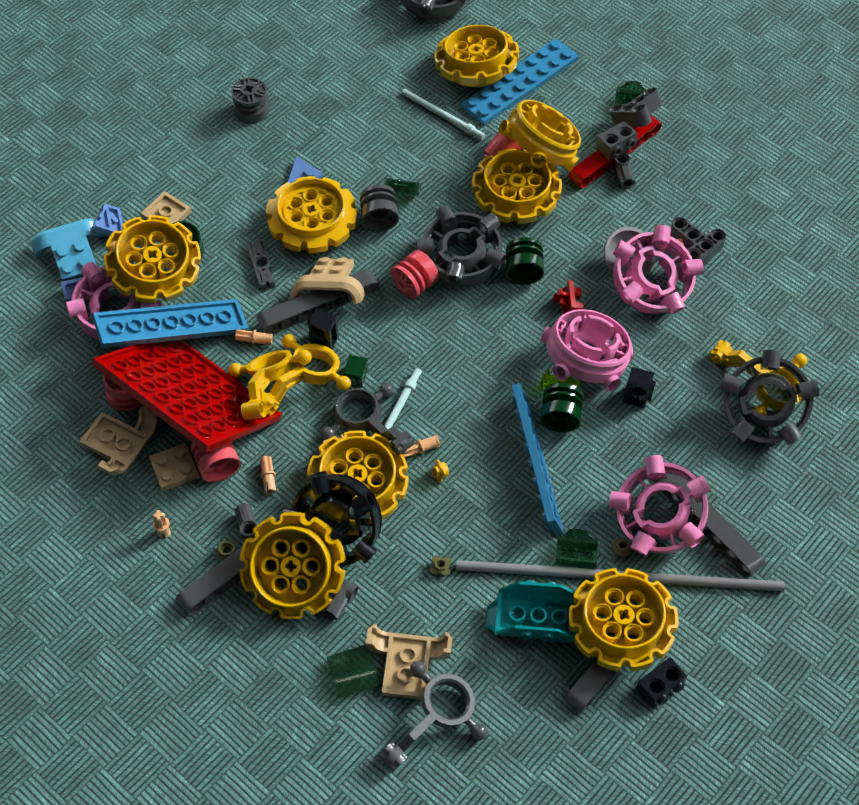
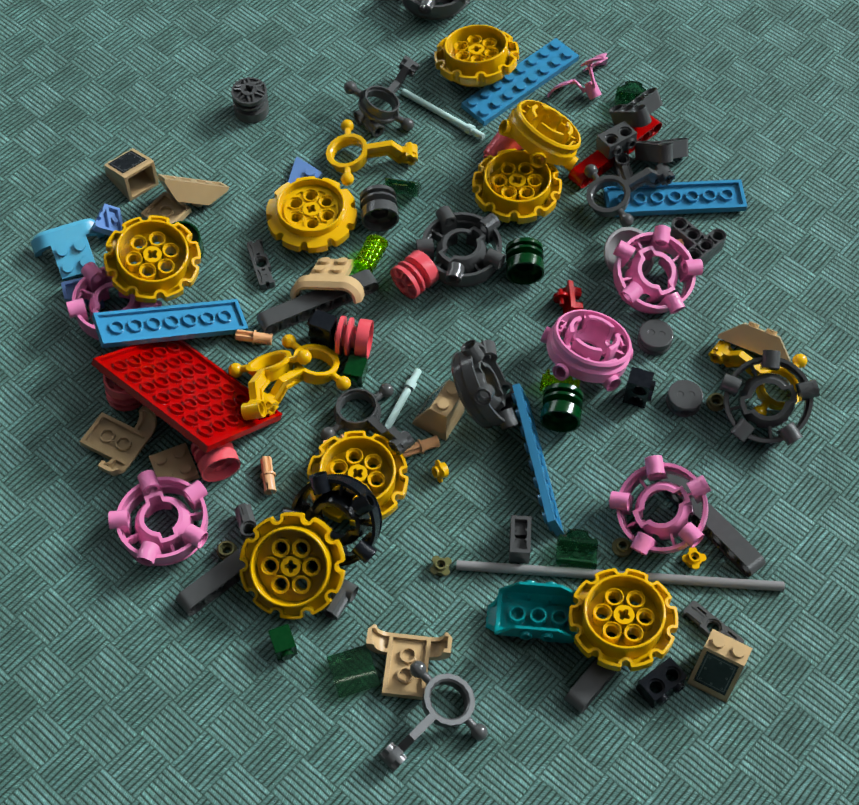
light nougat axle [152,510,171,538] -> none
none -> tan slope [104,148,159,201]
none -> bright pink piece [108,470,208,566]
none -> tan wedge [157,174,229,207]
none -> dark green brick [268,624,298,661]
none -> yellow piece [326,119,418,186]
none -> coral wheel [334,316,374,358]
none -> dark grey piece [344,55,420,131]
none -> dark grey piece [354,109,385,137]
none -> clear neon green piece [354,234,388,273]
none -> tan slope [412,380,465,441]
none -> dark grey piece [451,340,518,430]
none -> dark grey brick [509,515,532,564]
none -> bright pink plant [547,53,608,100]
none -> dark grey piece [584,163,675,227]
none -> dark azure plate [603,179,747,217]
none -> dark grey beam [635,138,689,163]
none -> dark grey head [637,319,674,356]
none -> dark grey head [666,380,703,417]
none -> yellow plate [682,547,706,570]
none -> dark grey piece [682,601,744,643]
none -> slope [687,629,753,702]
none -> olive plate [706,393,724,411]
none -> tan wedge [717,321,791,362]

